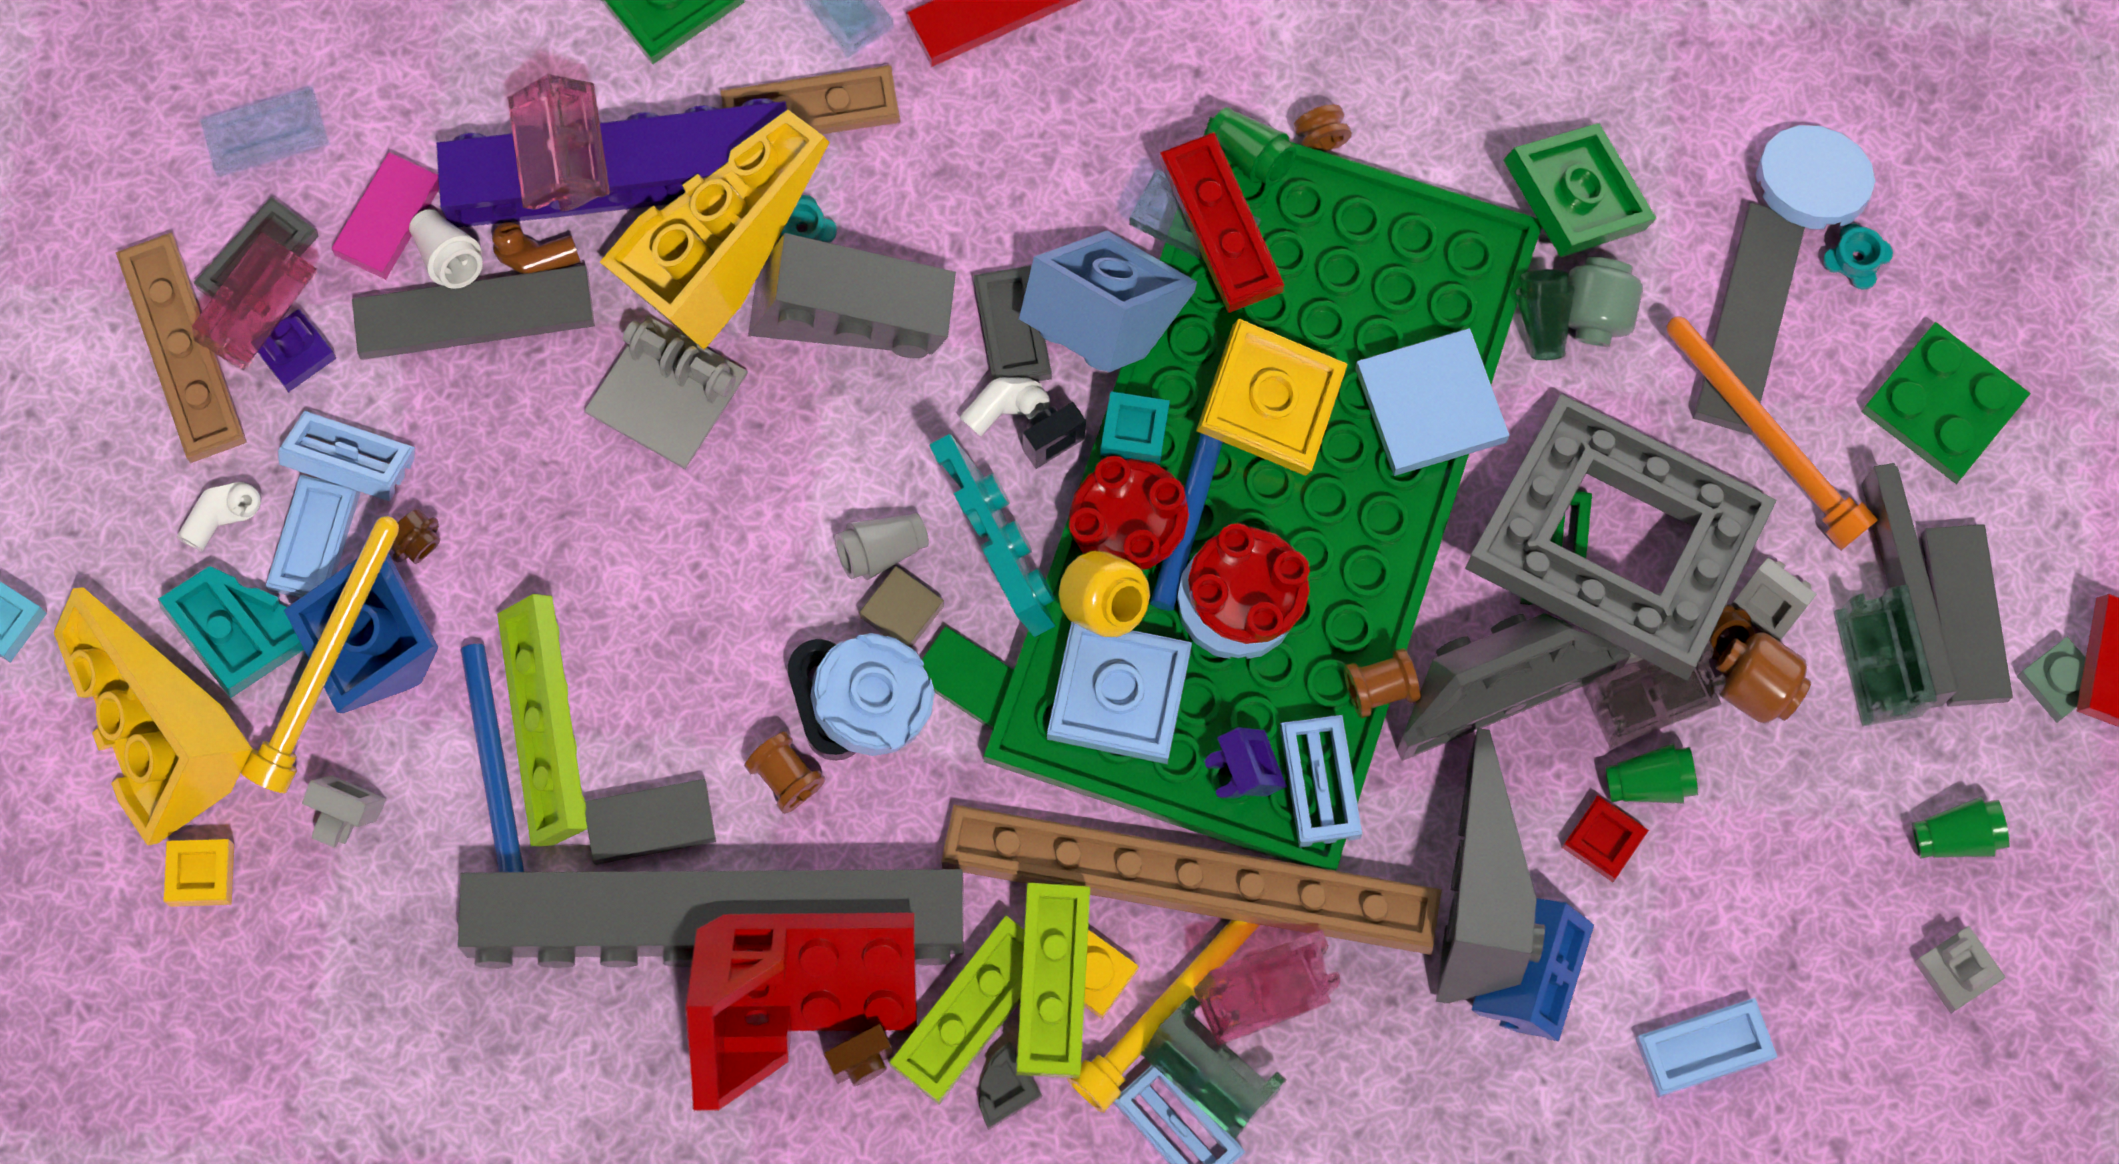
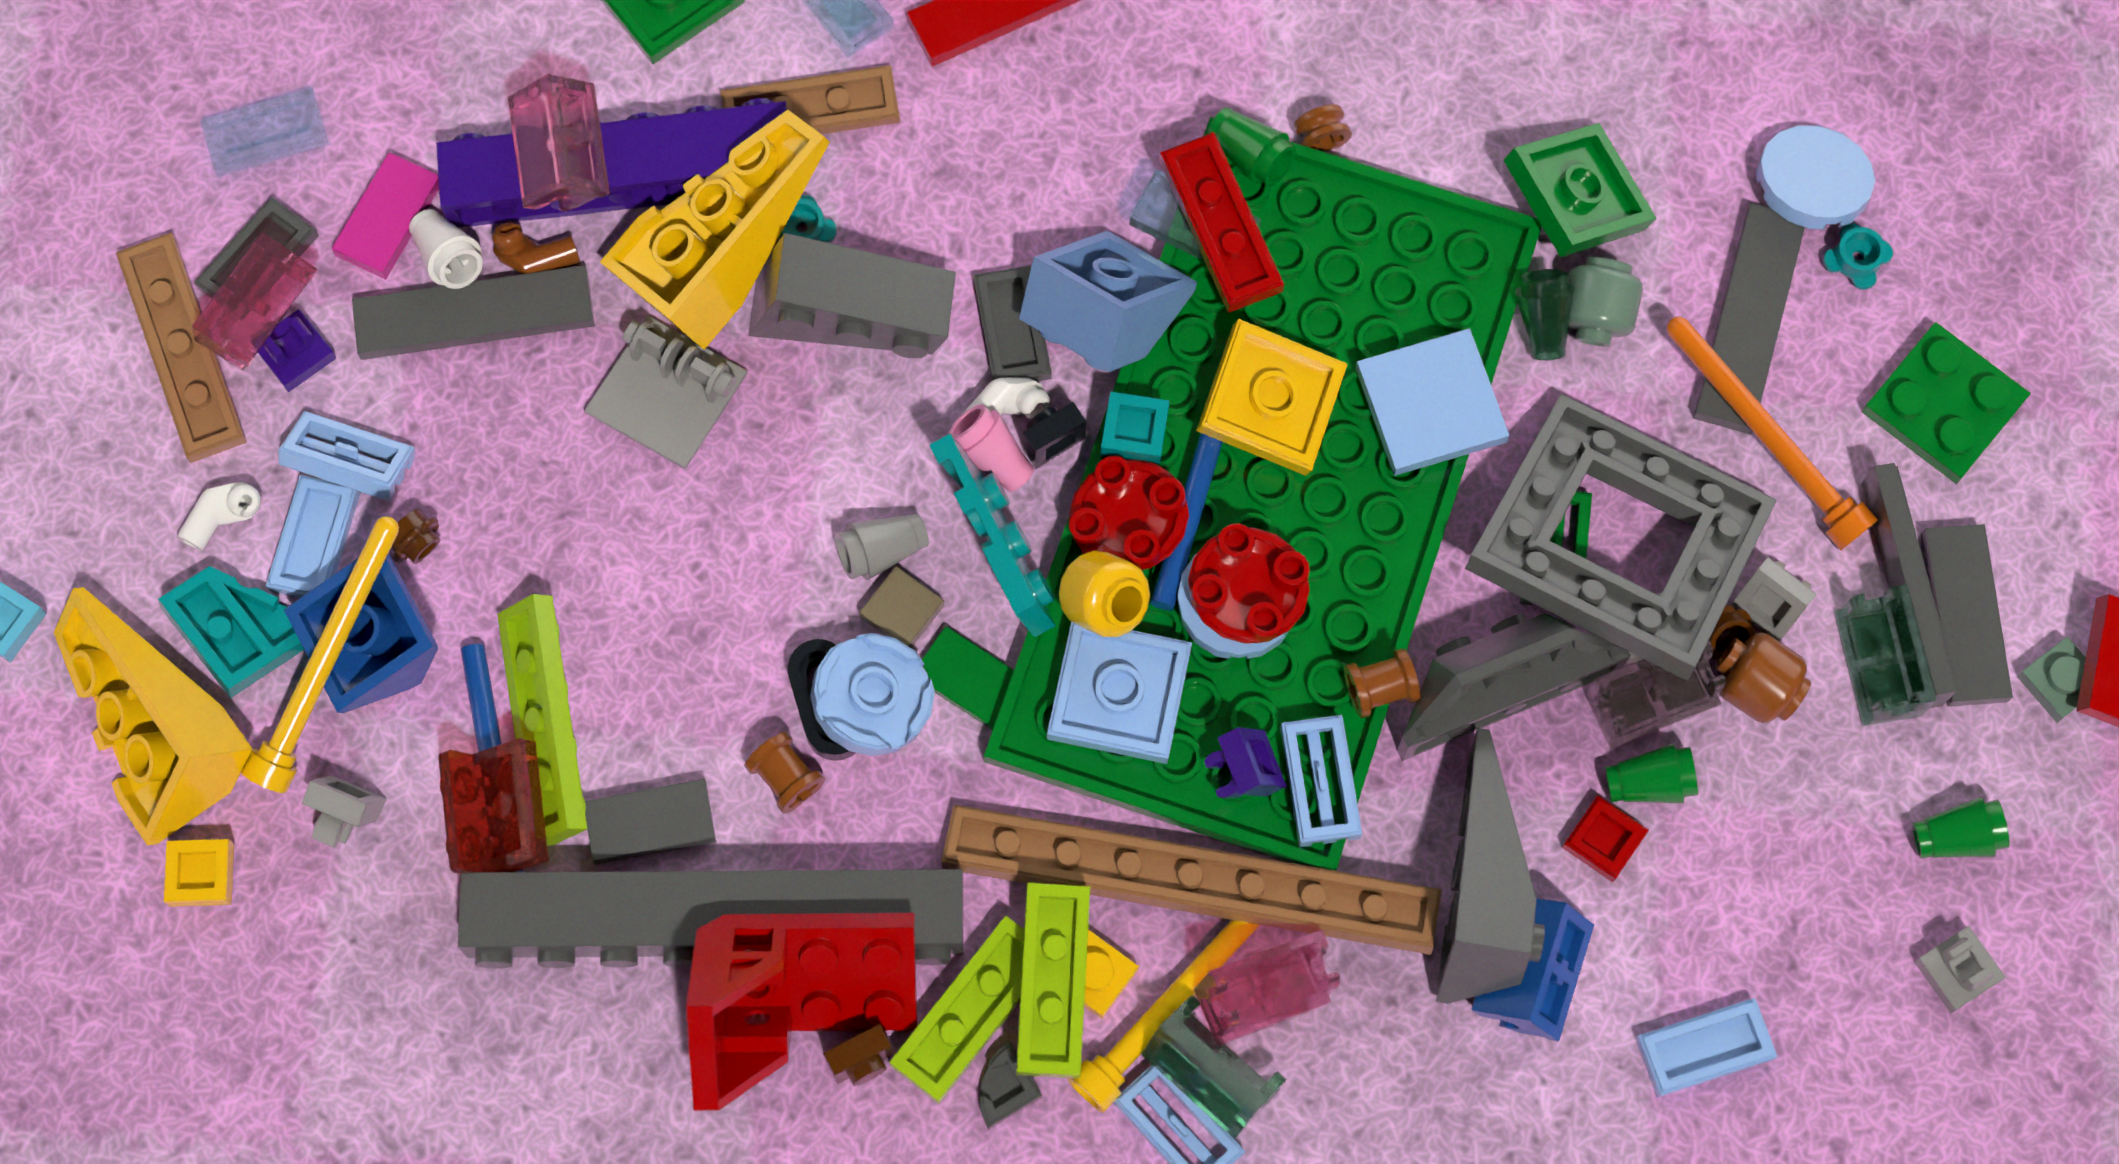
none -> clear red bracket [438,738,549,874]
none -> bright pink cone [949,404,1034,492]

